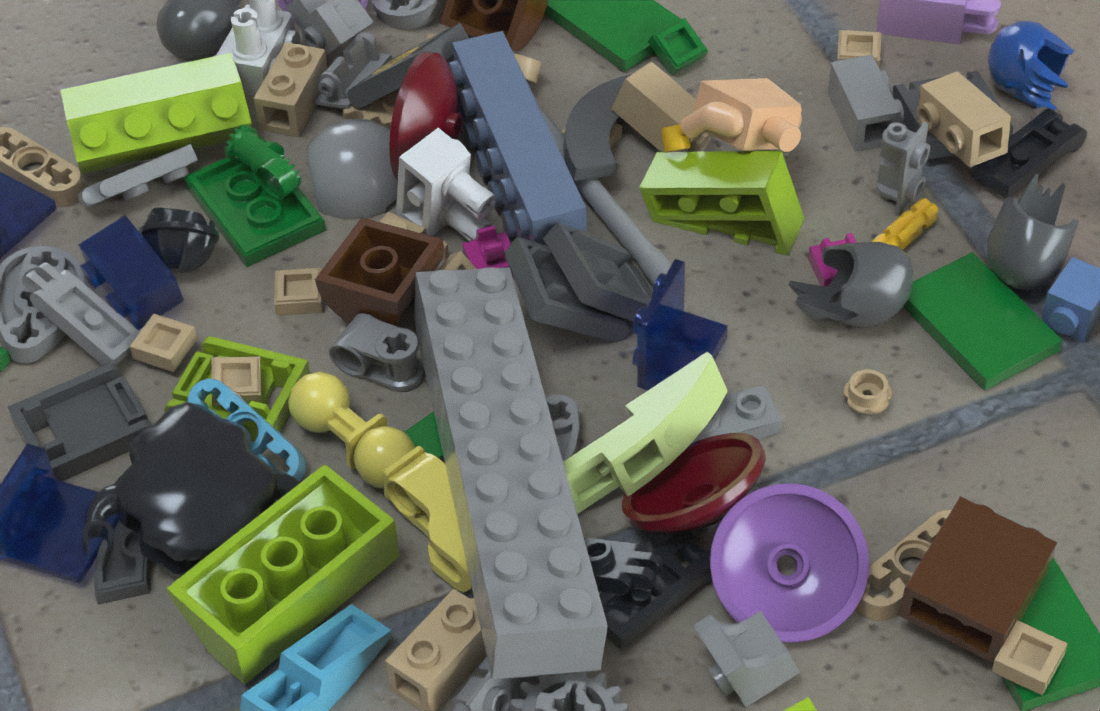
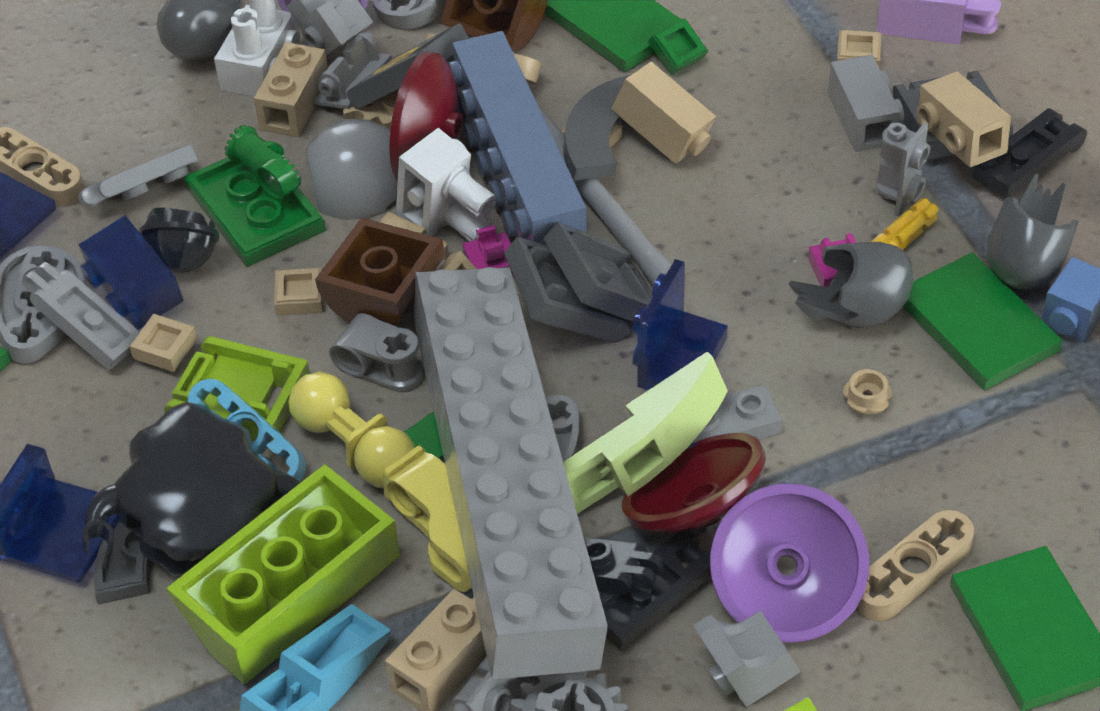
dark grey container [8,363,152,487] -> none
lime slope [60,53,252,175] -> none
tan tile [211,357,261,406] -> none
lime wedge [639,151,805,256] -> none
light nougat torso [661,78,802,153] -> none
reddish brown brick [898,496,1057,663] -> none
blue helmet [988,20,1074,110] -> none
tan plate [992,620,1068,696] -> none

